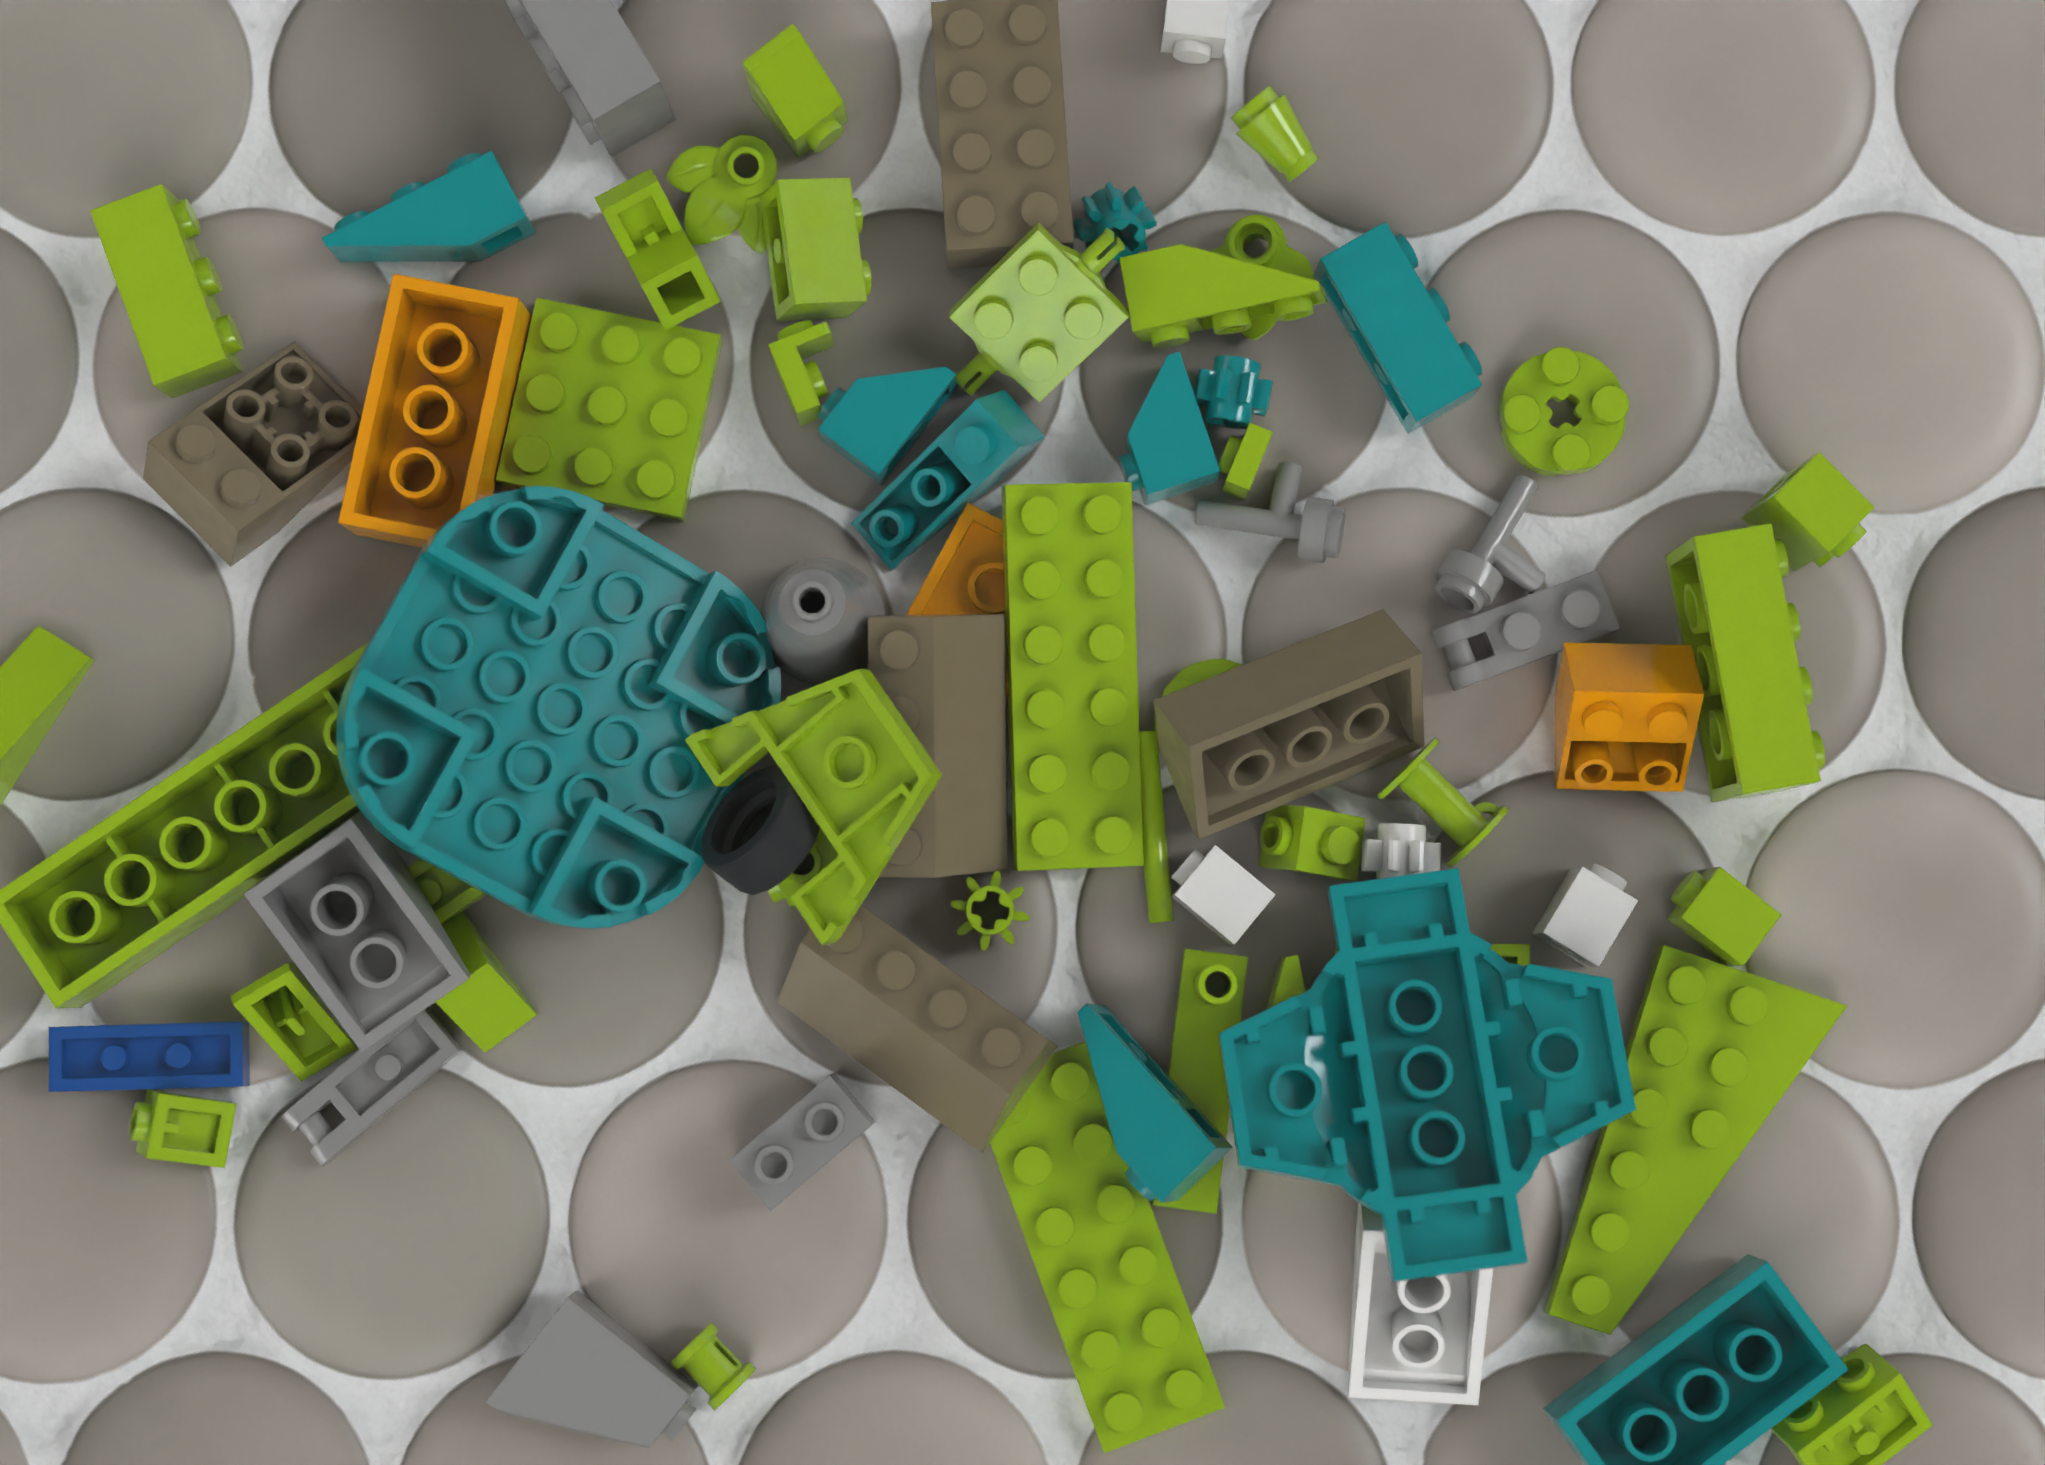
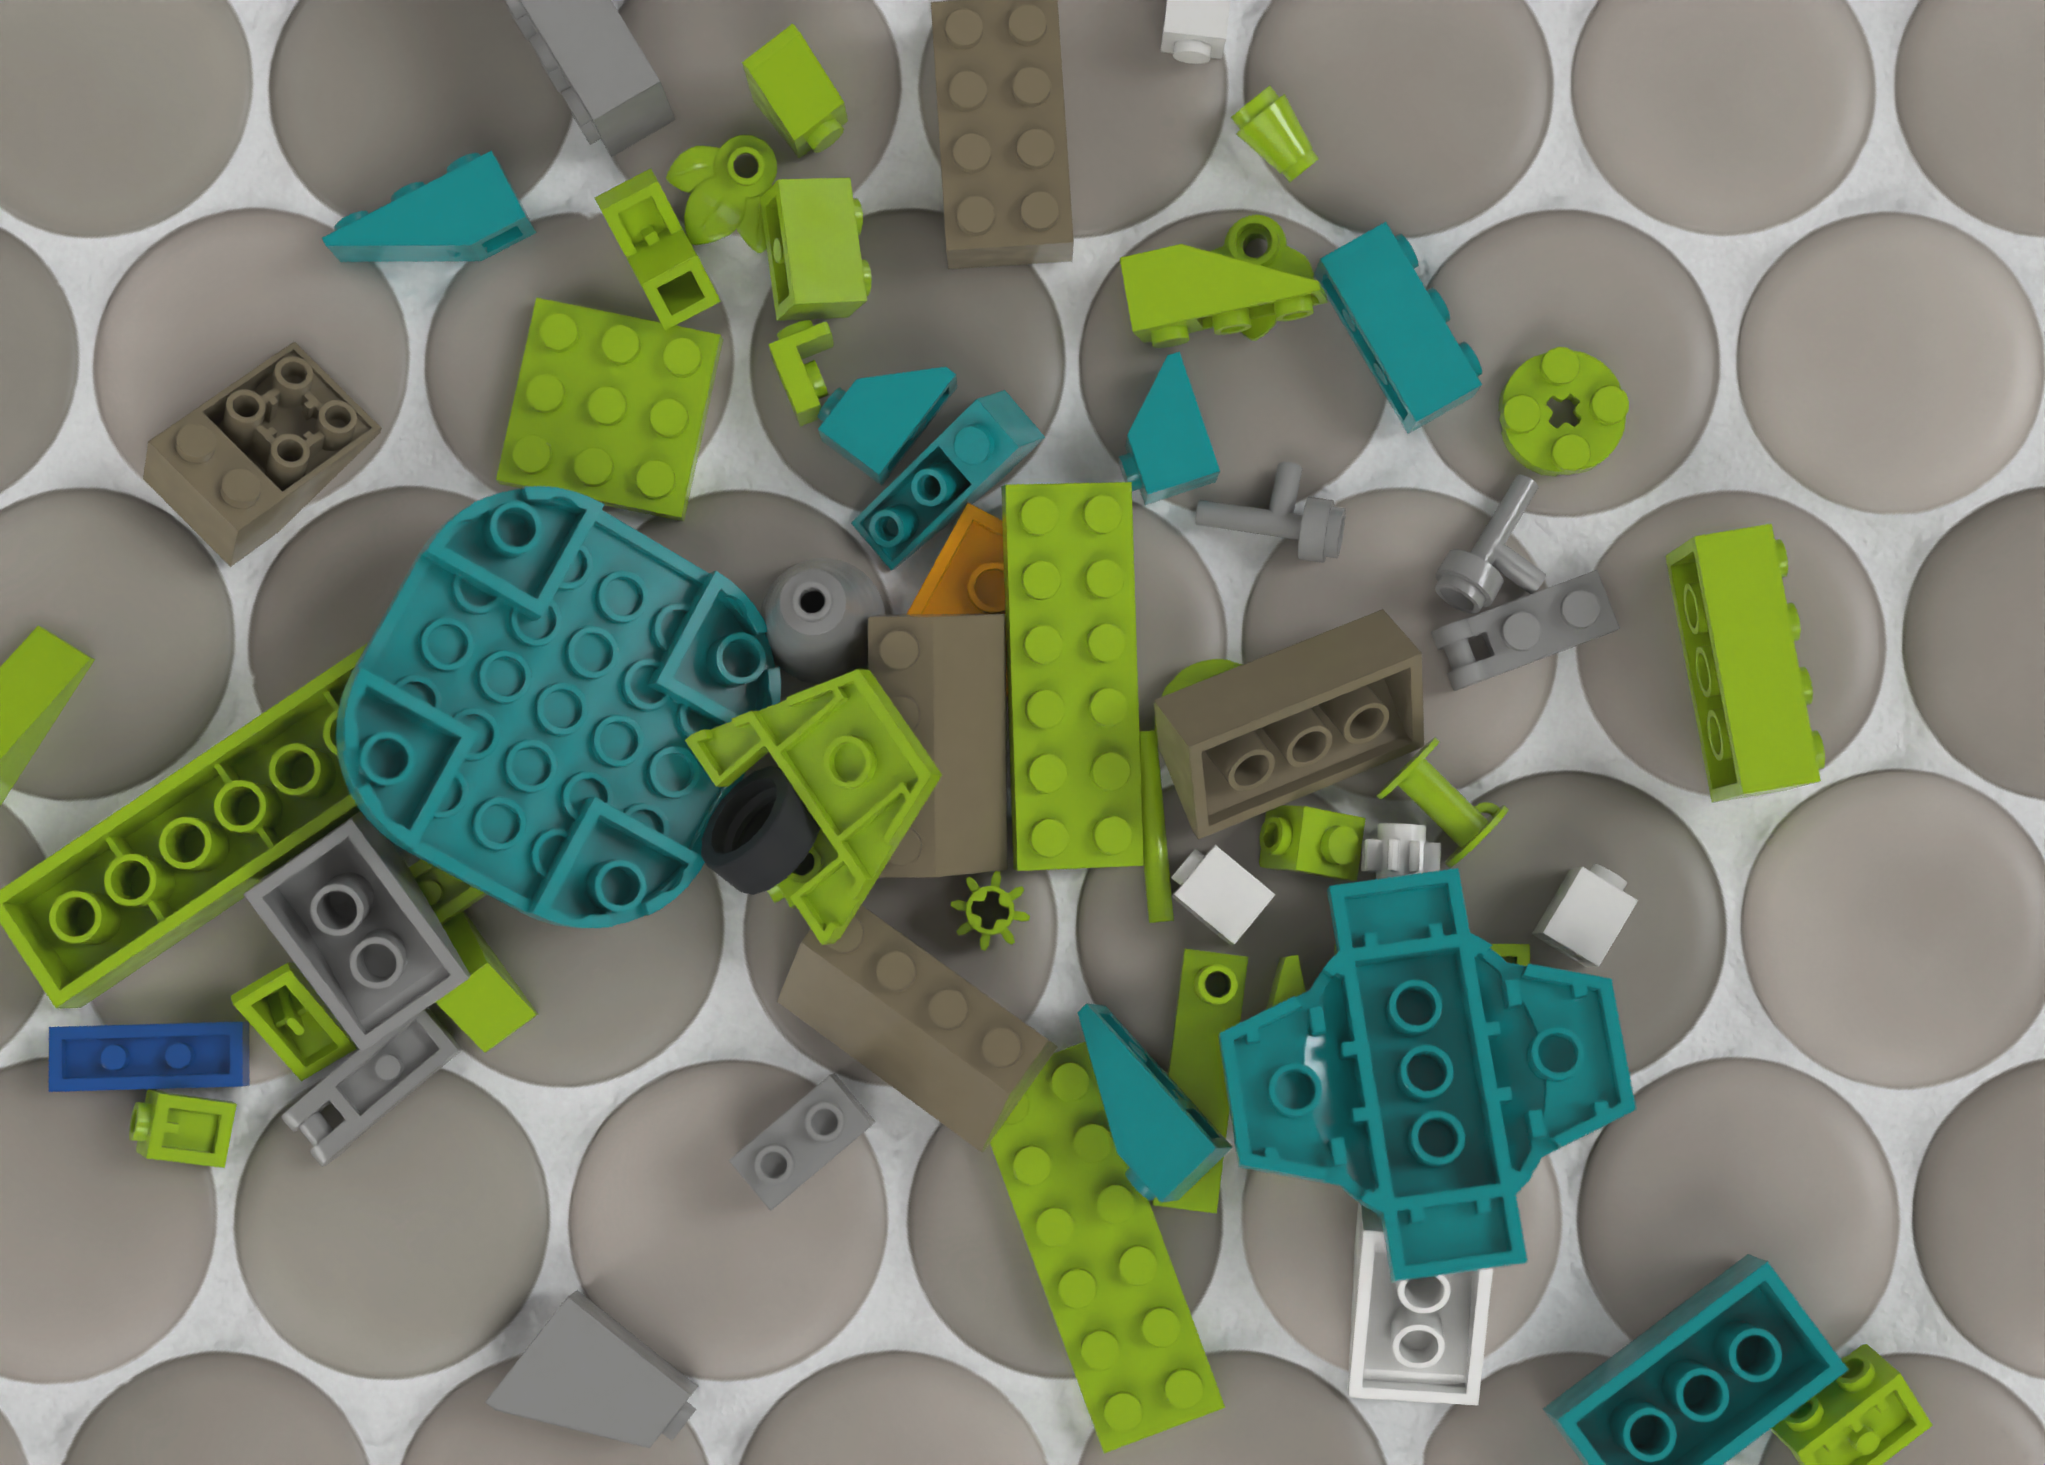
lime brick [90,184,244,399] -> none
light orange brick [338,273,532,548] -> none
lime bush [670,1322,757,1411] -> none
lime plate [949,222,1129,403] -> none
teal gear [1073,182,1157,265] -> none
teal gear [1194,355,1273,429] -> none
lime plate [1218,422,1273,501] -> none
lime wing [1544,945,1848,1335] -> none
light orange slope [1555,642,1704,792] -> none
lime brick [1667,867,1782,966] -> none
lime brick [1741,452,1875,571] -> none

